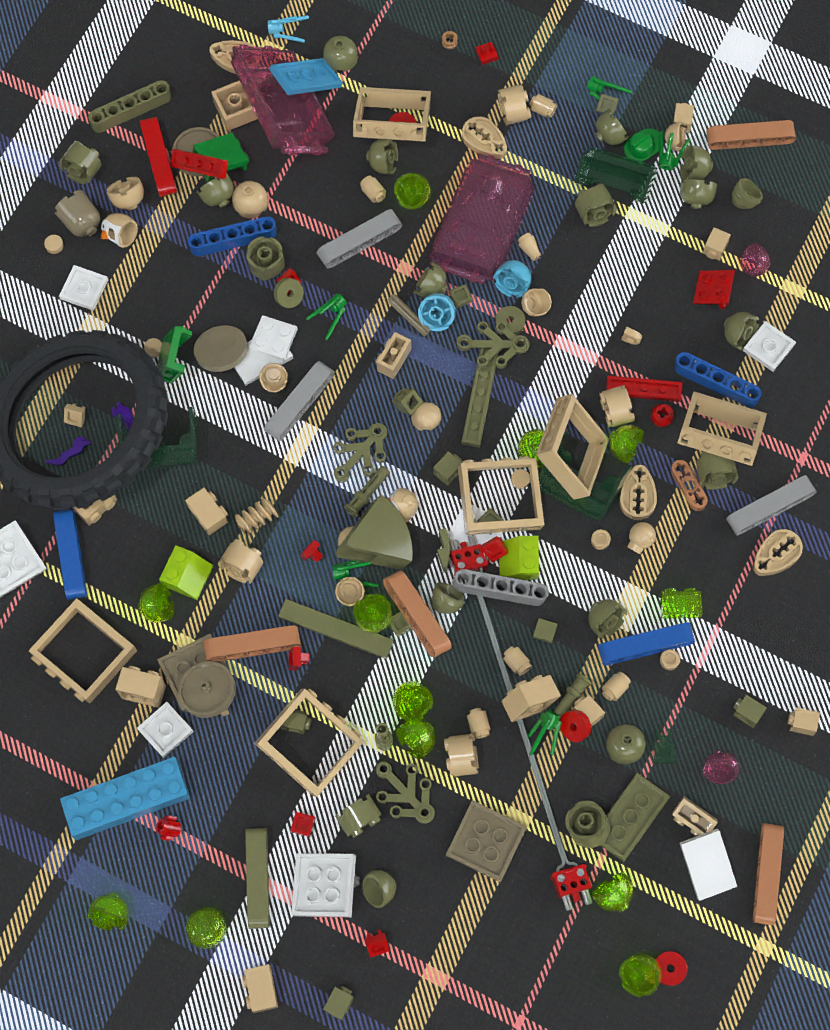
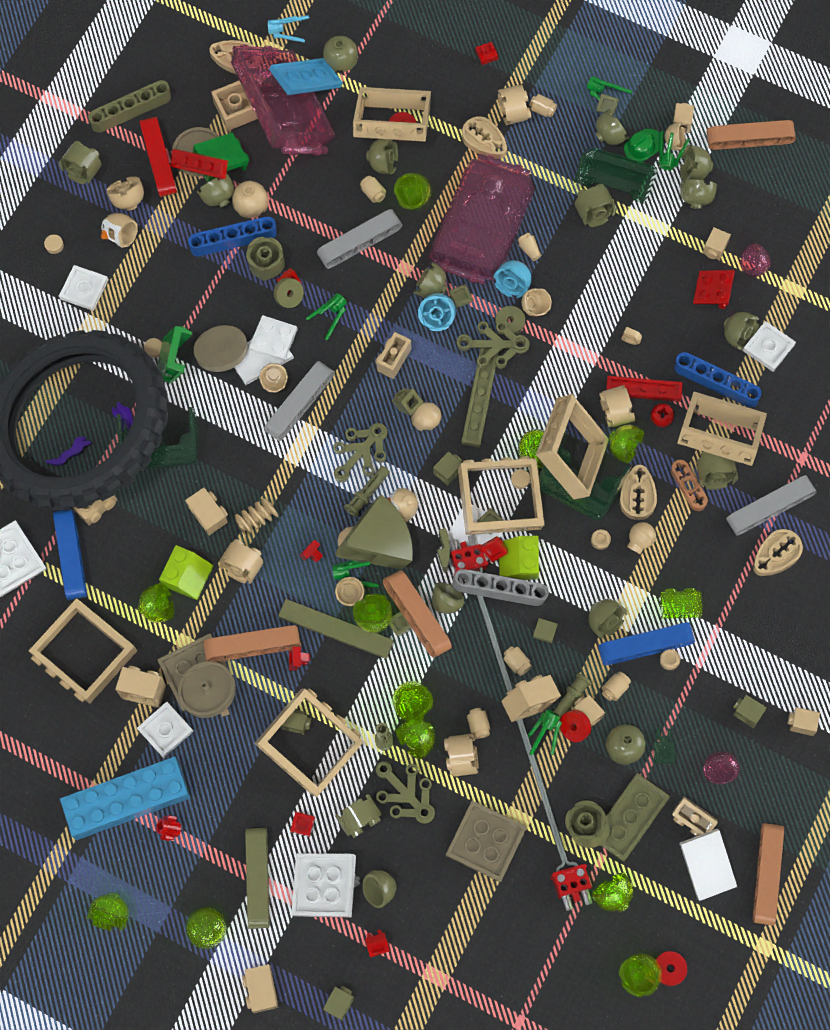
dark tan cylinder [55,190,101,237] -> none
tan tile [64,404,85,427] -> none
dark tan axle [388,294,431,336] -> none
medium nougat bush [442,31,458,49] -> none
olive hat [732,178,763,209] -> none

